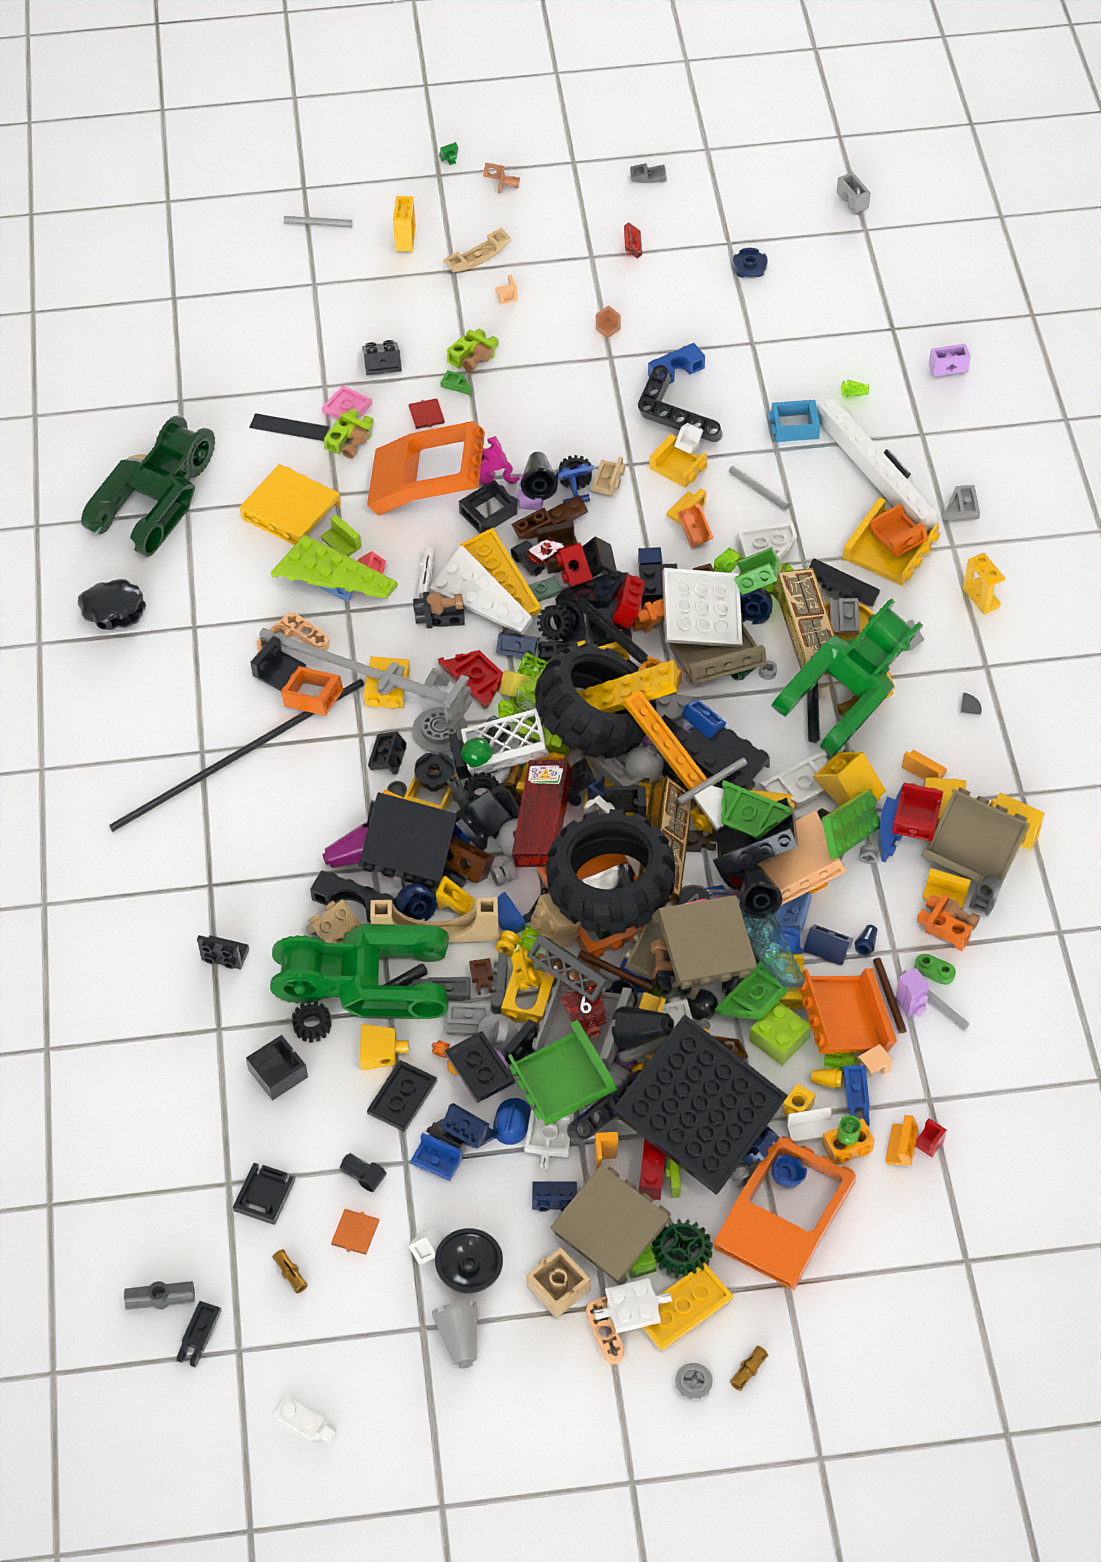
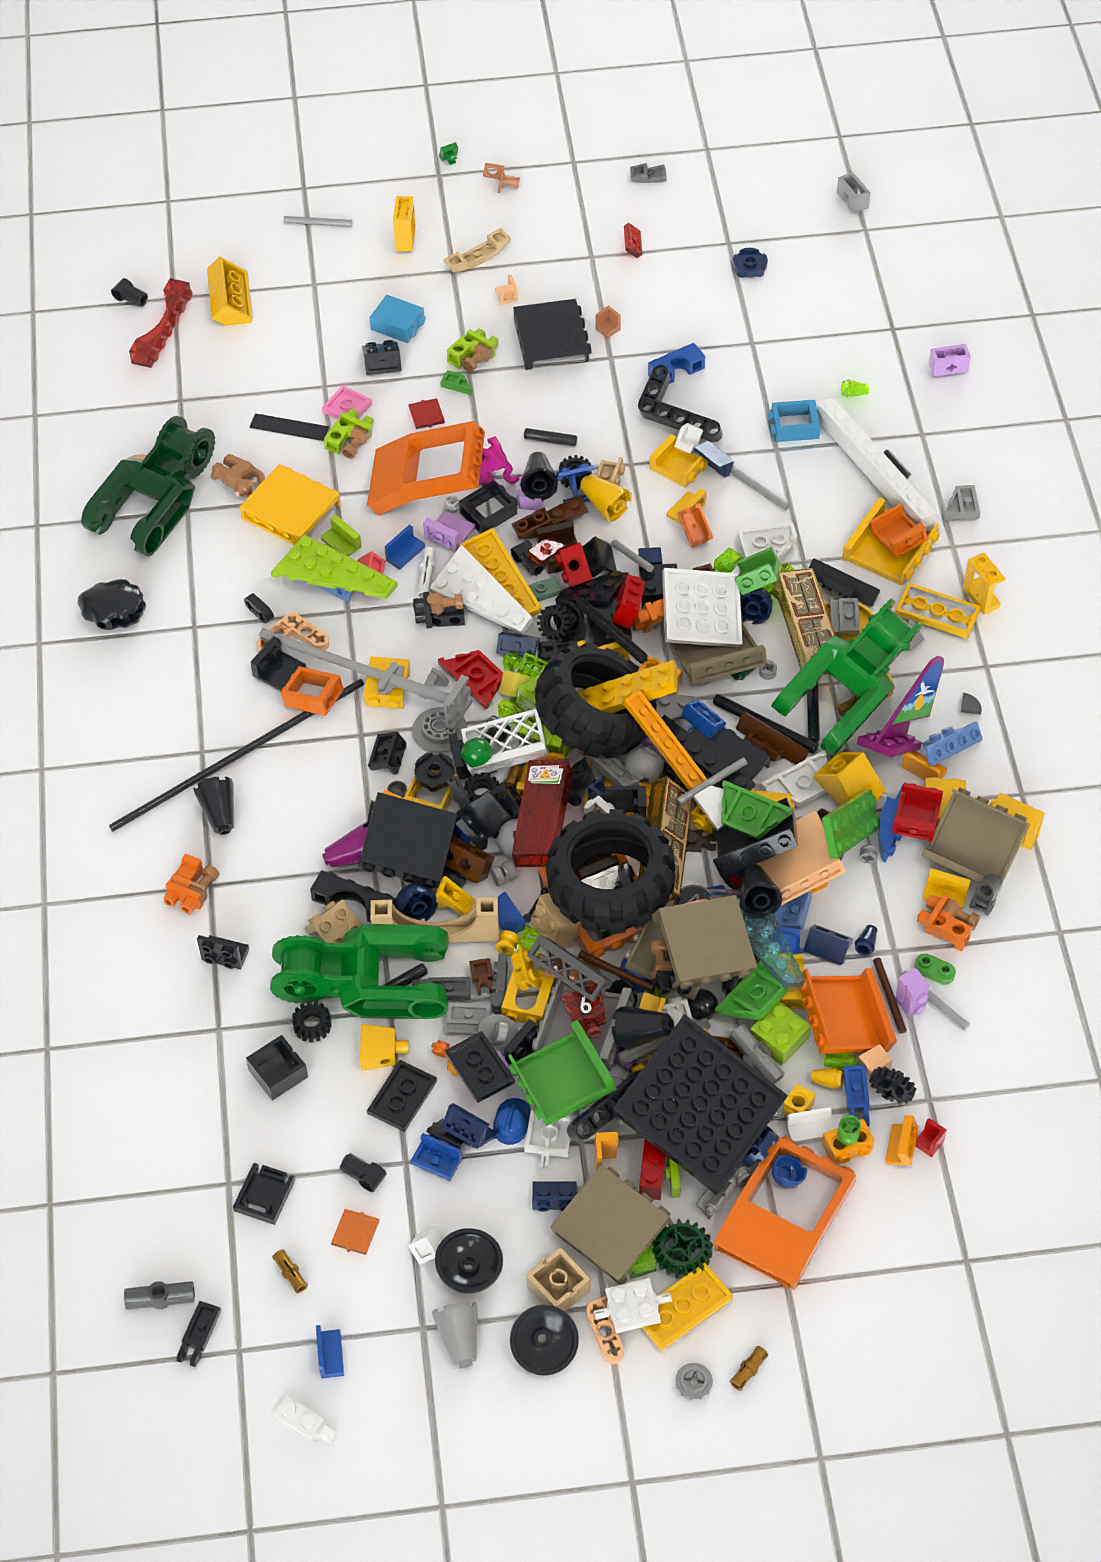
none -> black piece [111,278,148,307]
none -> clear red arch [129,278,192,368]
none -> orange hips [164,853,220,915]
none -> black cone [193,776,234,835]
none -> yellow slope [207,256,253,326]
none -> medium nougat animal [211,454,265,497]
none -> black beam [244,593,274,624]
none -> blue panel [316,1325,344,1379]
none -> dark azure brick [369,295,426,343]
none -> blue panel [385,525,425,570]
none -> lavender bracket [423,511,475,552]
none -> white plate [443,494,460,511]
none -> clear neon green plate [503,652,521,671]
none -> black dish [509,1304,579,1376]
none -> black panel [513,298,592,370]
none -> black axle [524,428,578,446]
none -> dark brown panel [576,854,619,880]
none -> yellow cone [580,474,632,522]
none -> light grey bar [611,540,654,572]
none -> panel [694,441,734,478]
none -> light grey hinge [696,1176,737,1219]
none -> black axle [713,694,819,753]
none -> light grey piece [729,1024,785,1084]
none -> reddish brown bracket [736,712,809,765]
none -> magenta piece [857,656,944,757]
none -> black gear [869,1066,917,1104]
none -> yellow piece [895,582,981,639]
none -> medium blue bracket [922,722,983,766]

